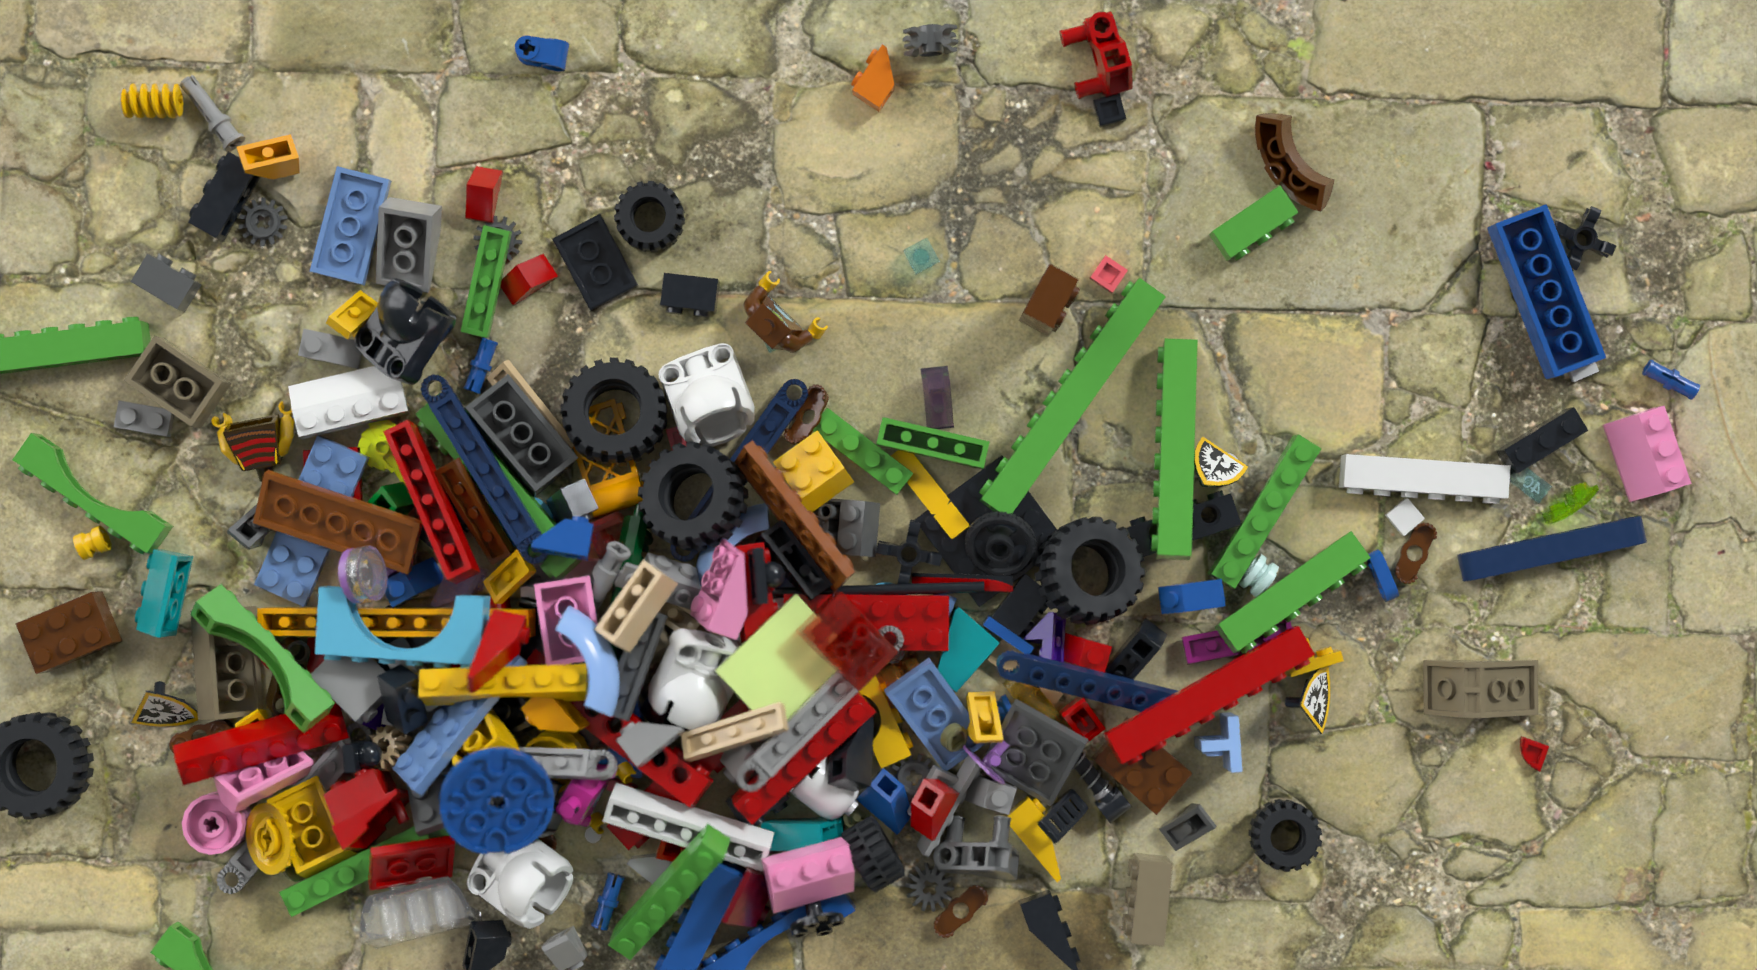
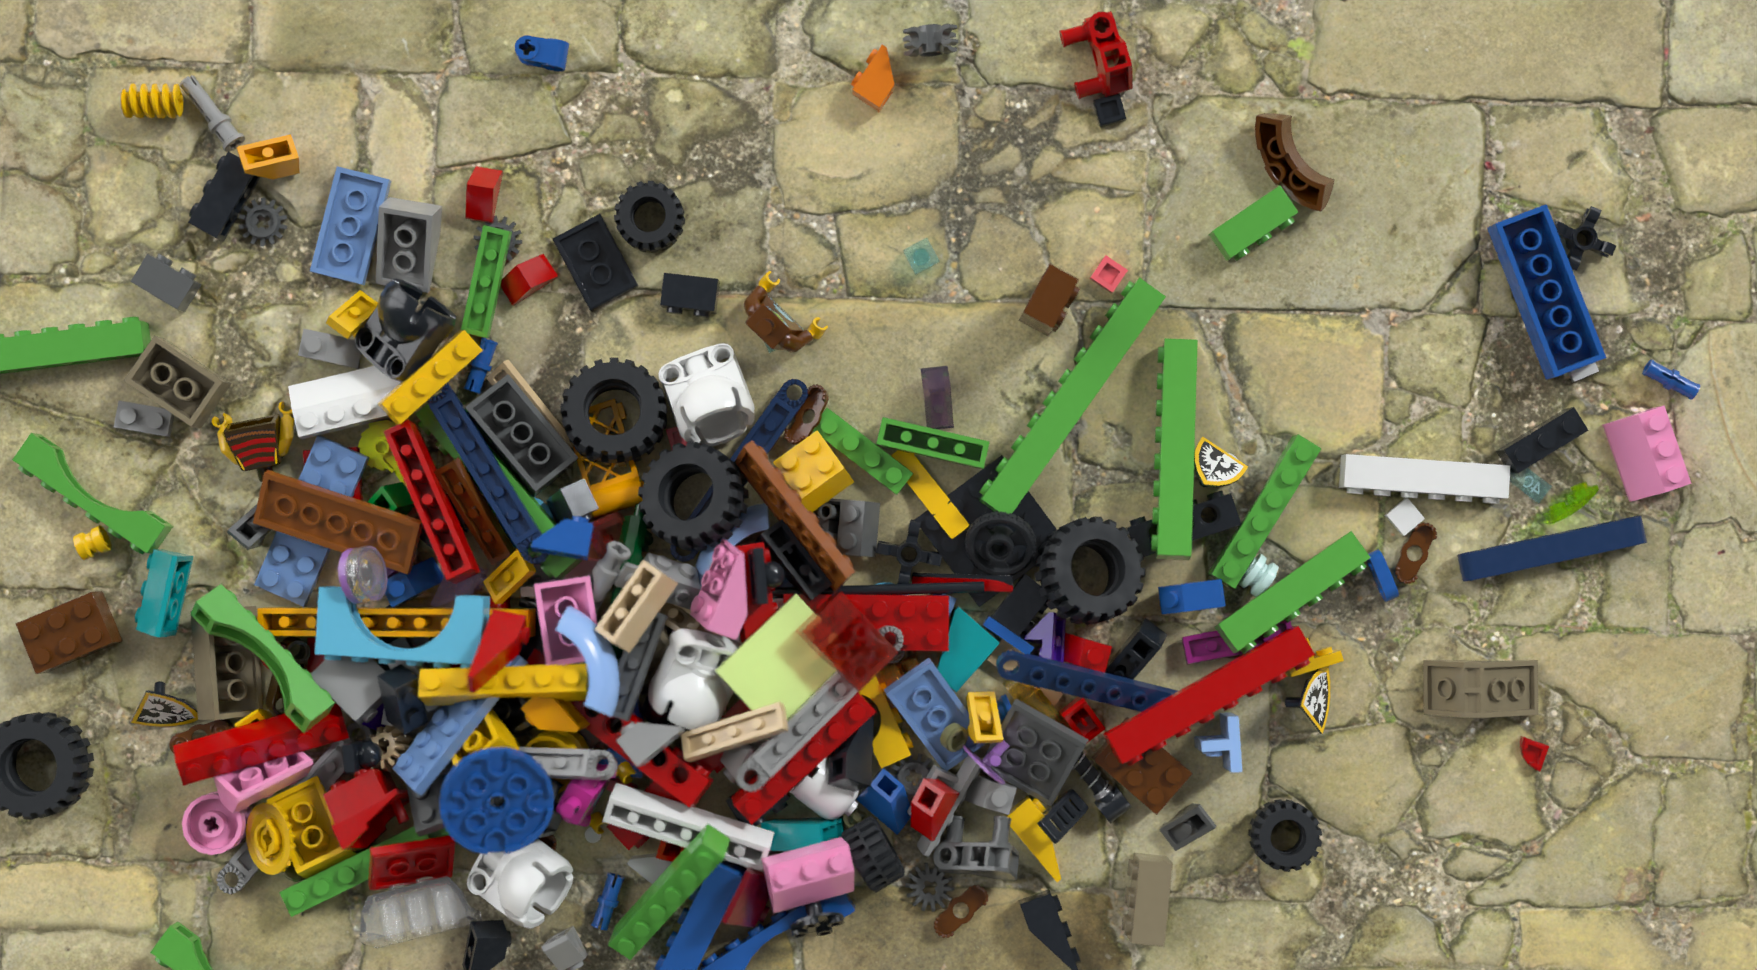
none -> yellow arch [377,330,483,424]

